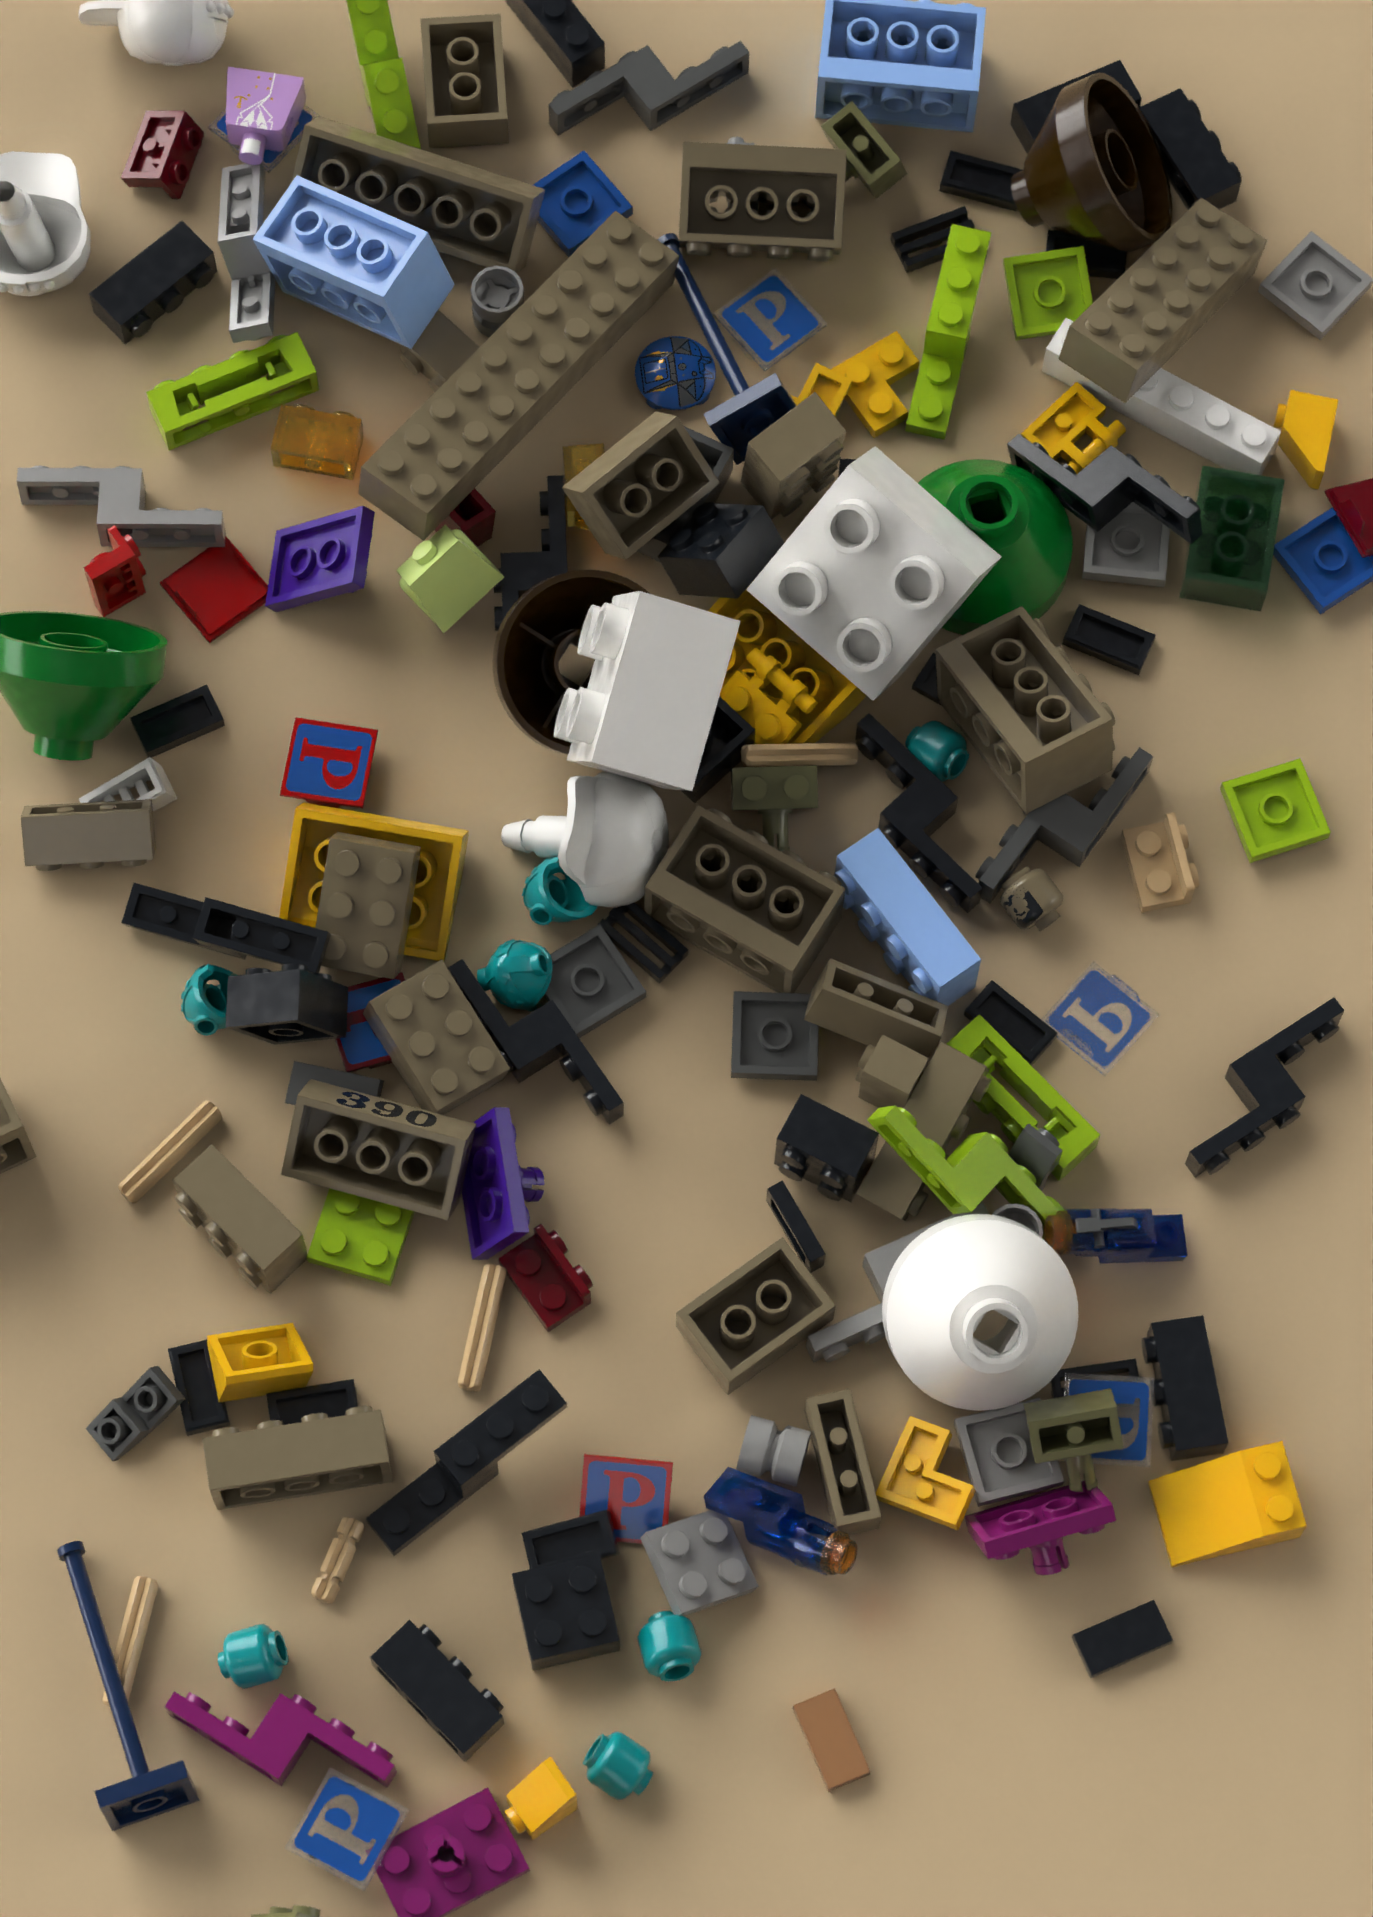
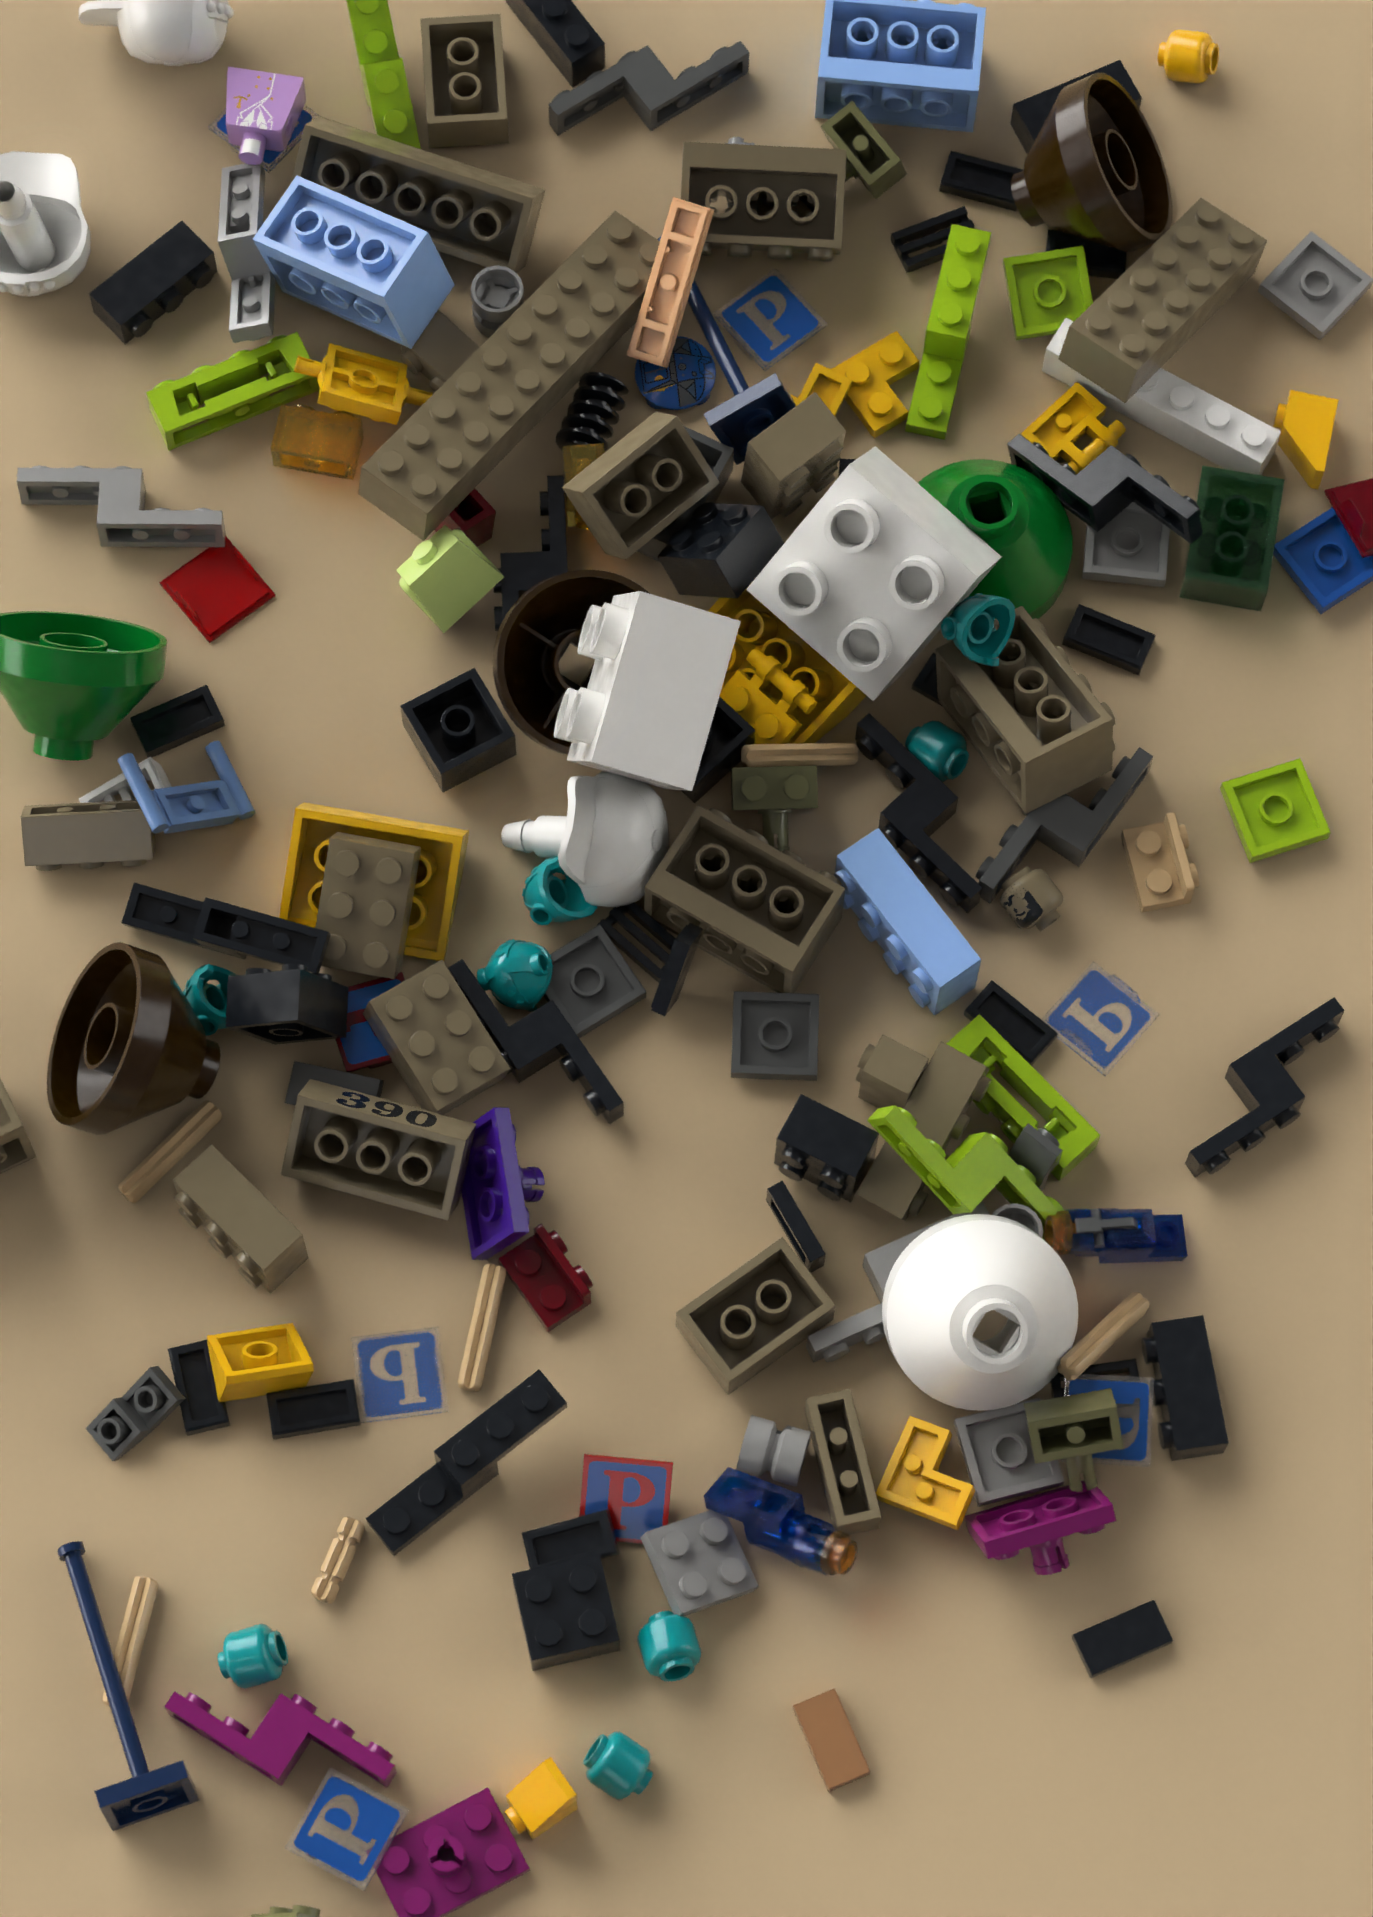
red bracket [83,525,146,617] -> none
dark red bracket [121,110,204,199] -> none
dark tan brick [203,1406,393,1510] -> none
dark purple plate [265,506,375,612] -> none
piece [280,717,378,809] -> none
lime plate [307,1188,415,1286] -> none
black brick [370,1619,504,1762] -> none
blue plate [533,151,633,257] -> none
dark tan brick [804,958,948,1058] -> none
black brick [1139,88,1242,210] -> none
yellow slope [1148,1441,1307,1568] -> none
none -> dark brown cone [47,942,221,1135]
none -> medium blue plate [117,741,255,834]
none -> yellow plate [294,343,433,425]
none -> clear piece [351,1327,448,1423]
none -> black brick [401,668,517,793]
none -> black piece [555,372,629,465]
none -> light nougat plate [626,197,714,368]
none -> black tile [651,923,703,1016]
none -> teal helmet [941,593,1016,666]
none -> tan axle [1057,1292,1150,1381]
none -> yellow head [1158,30,1219,83]

